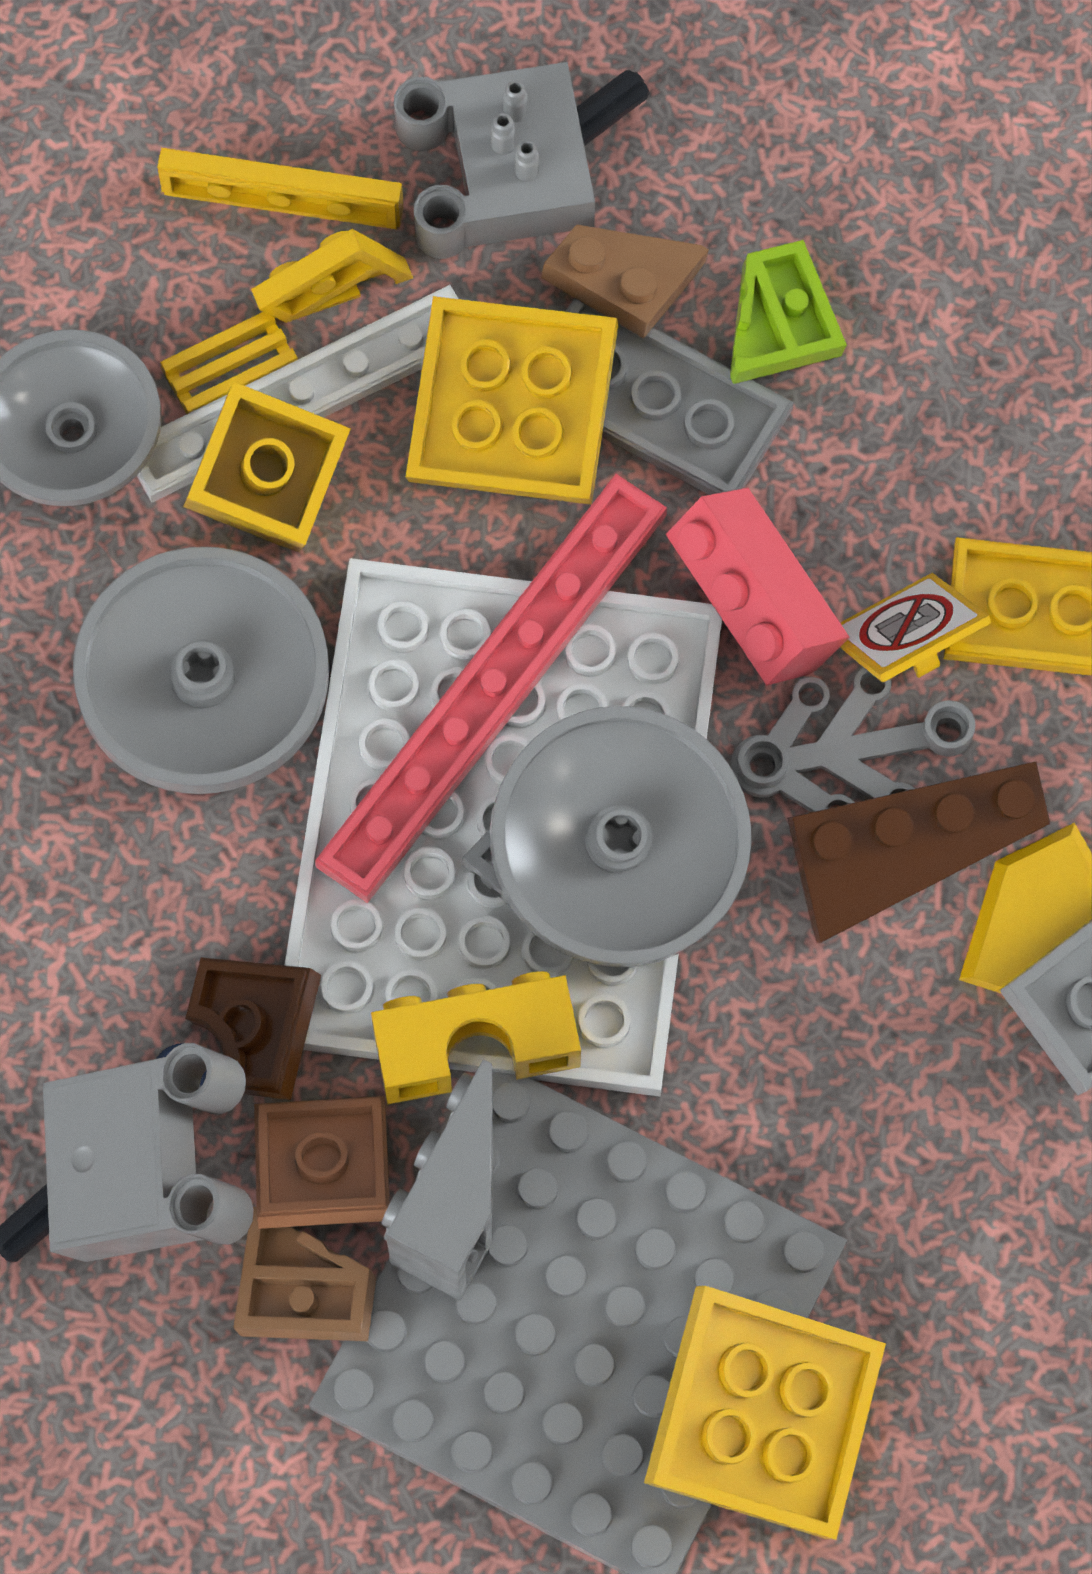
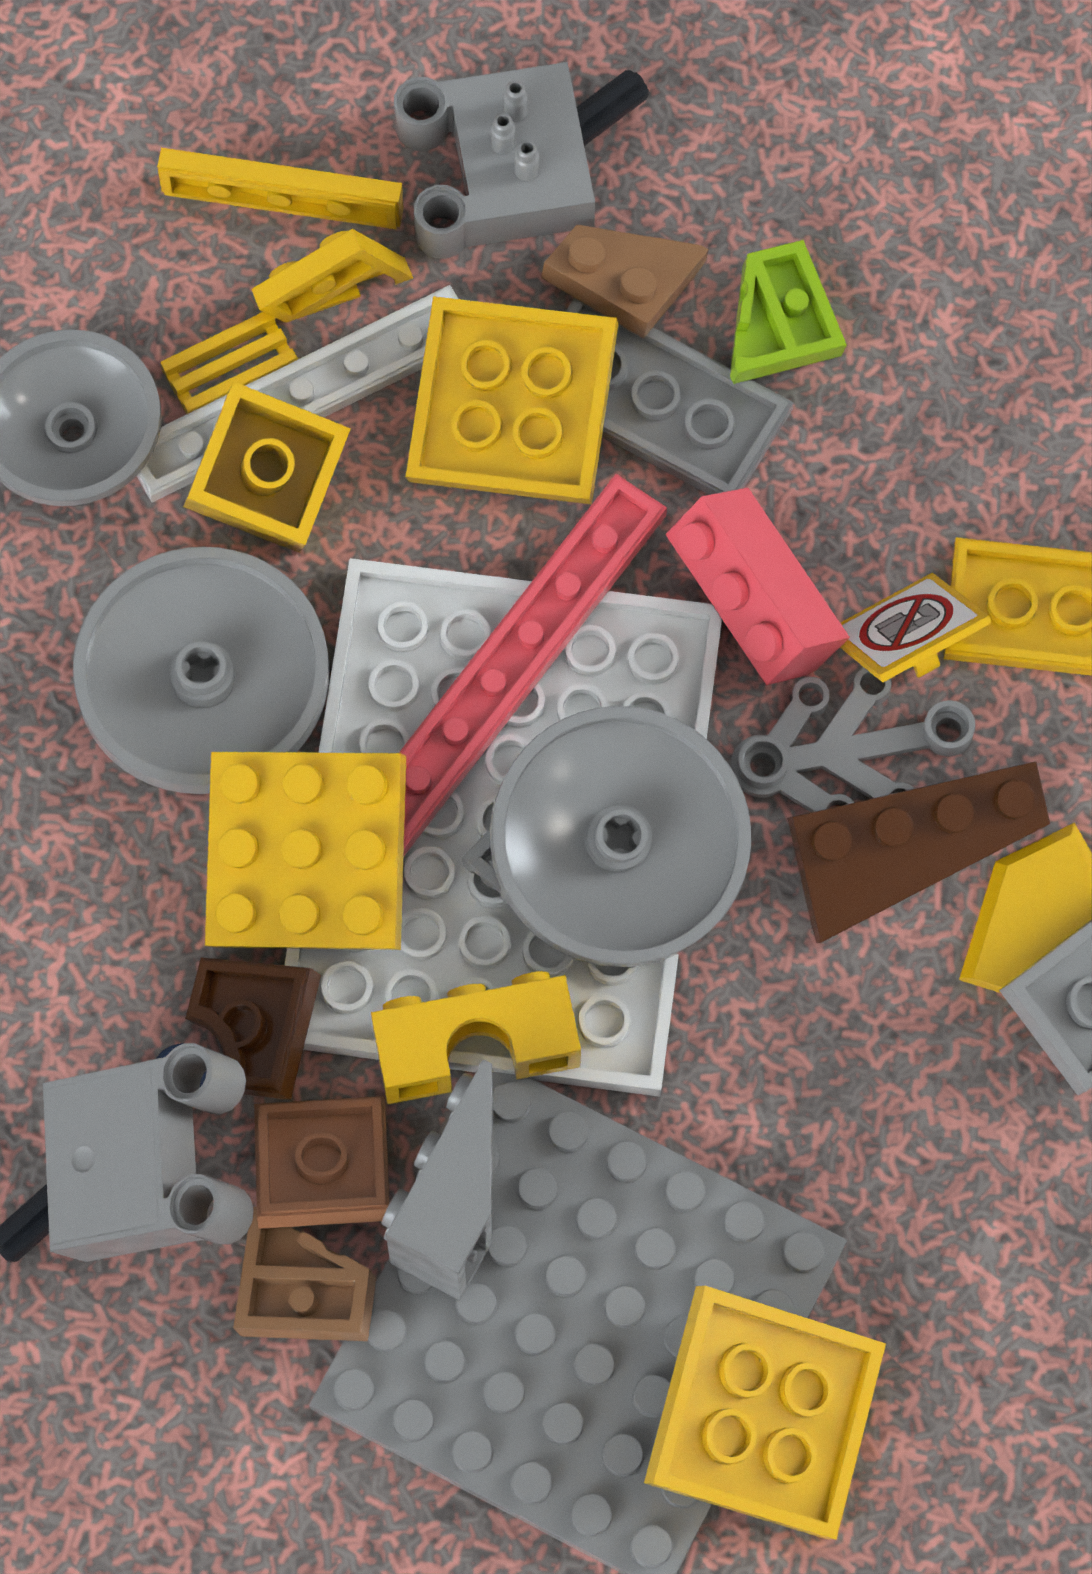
none -> yellow plate [205,752,406,950]

